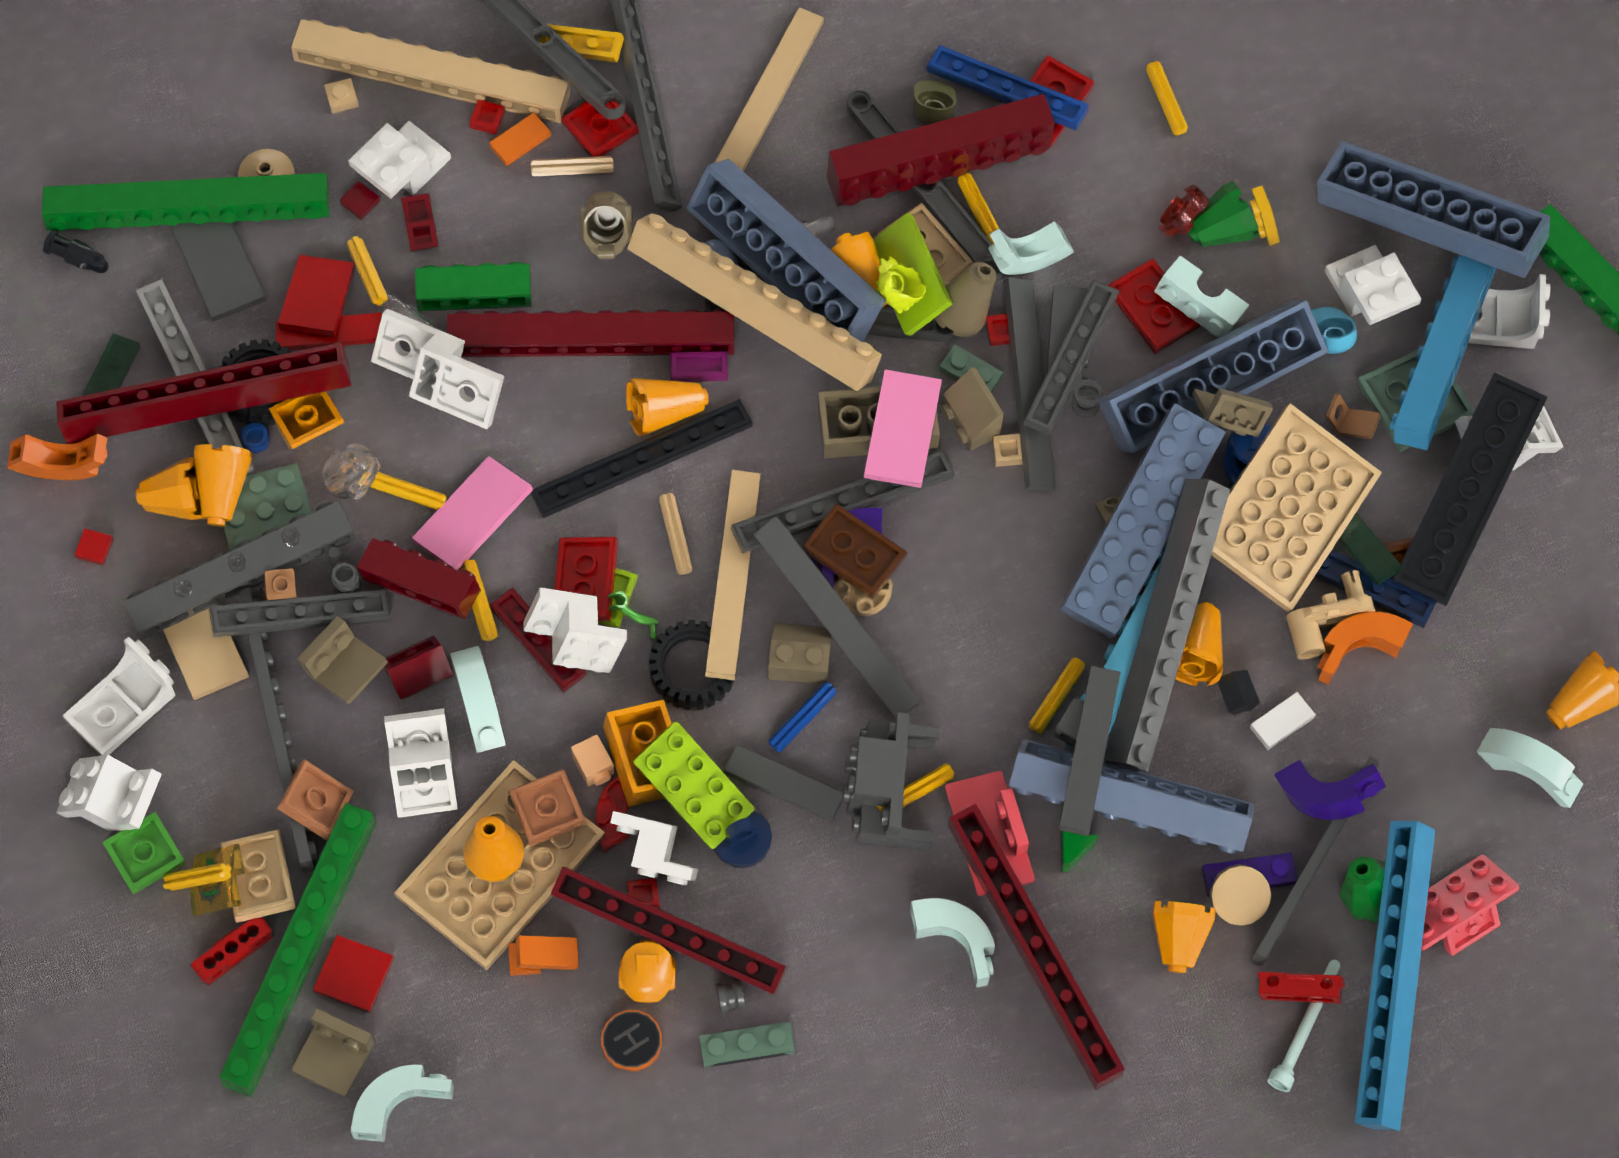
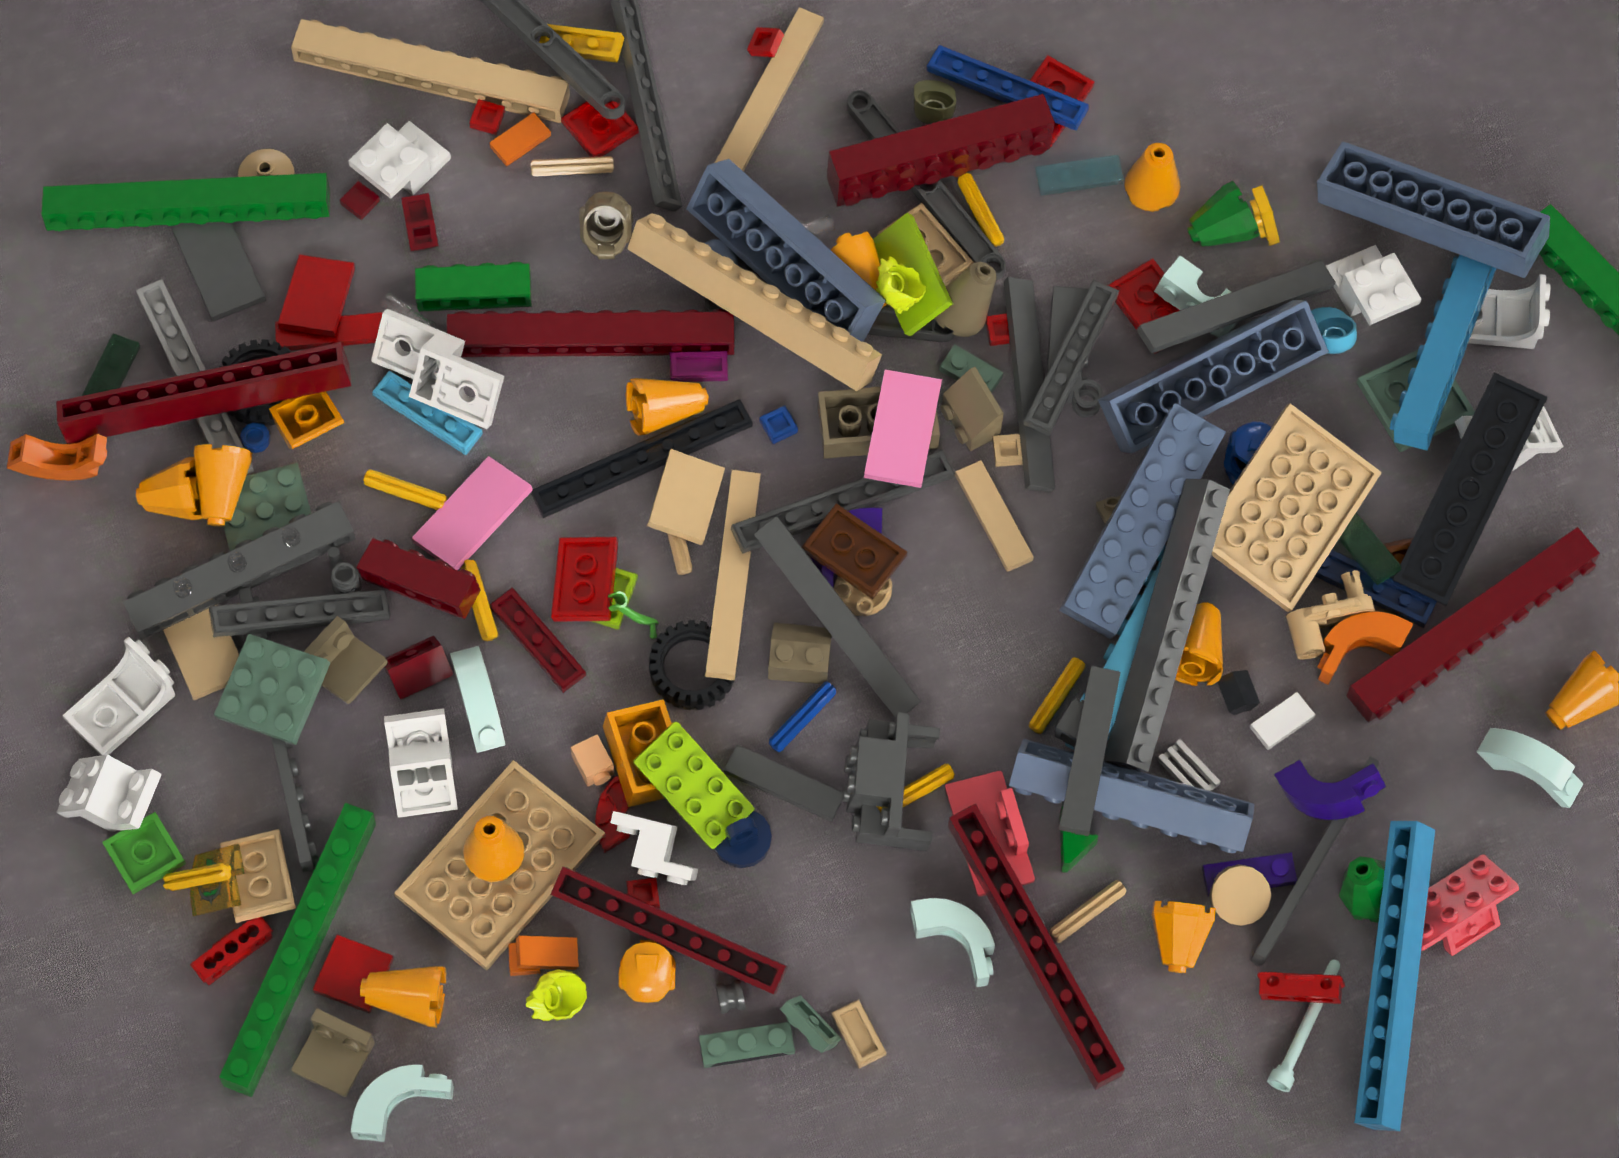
black piece [43,230,109,273] -> none
red tile [75,528,114,566] -> none
medium nougat bracket [260,568,296,600] -> none
nougat tile [277,759,354,840] -> none
clear plate [322,444,381,499] -> none
tan plate [324,78,359,114] -> none
yellow axle [347,236,388,306] -> none
nougat tile [508,769,587,847] -> none
white bracket [523,587,627,673] -> none
black tile [601,1010,662,1071] -> none
light aqua arch [988,221,1074,275] -> none
yellow axle [1146,61,1188,136] -> none
clear red plate [1159,185,1210,236] -> none
dark tan bracket [1192,388,1273,437] -> none
medium nougat bracket [1326,393,1381,439] -> none
none -> sand green plate [214,634,330,745]
none -> light orange cone [360,966,446,1028]
none -> medium azure tile [372,370,483,455]
none -> neon yellow hair [525,969,587,1021]
none -> tan tile [647,449,725,545]
none -> red tile [747,27,784,58]
none -> blue tile [759,405,798,444]
none -> sand green plate [780,995,842,1053]
none -> tan tile [831,999,886,1068]
none -> tan tile [955,460,1034,572]
none -> clear light blue tile [1035,155,1124,196]
none -> tan axle [1049,880,1127,943]
none -> light orange cone [1124,142,1180,212]
none -> dark grey tile [1137,260,1336,353]
none -> white tile [1157,739,1221,792]
none -> dark red brick [1346,527,1600,723]

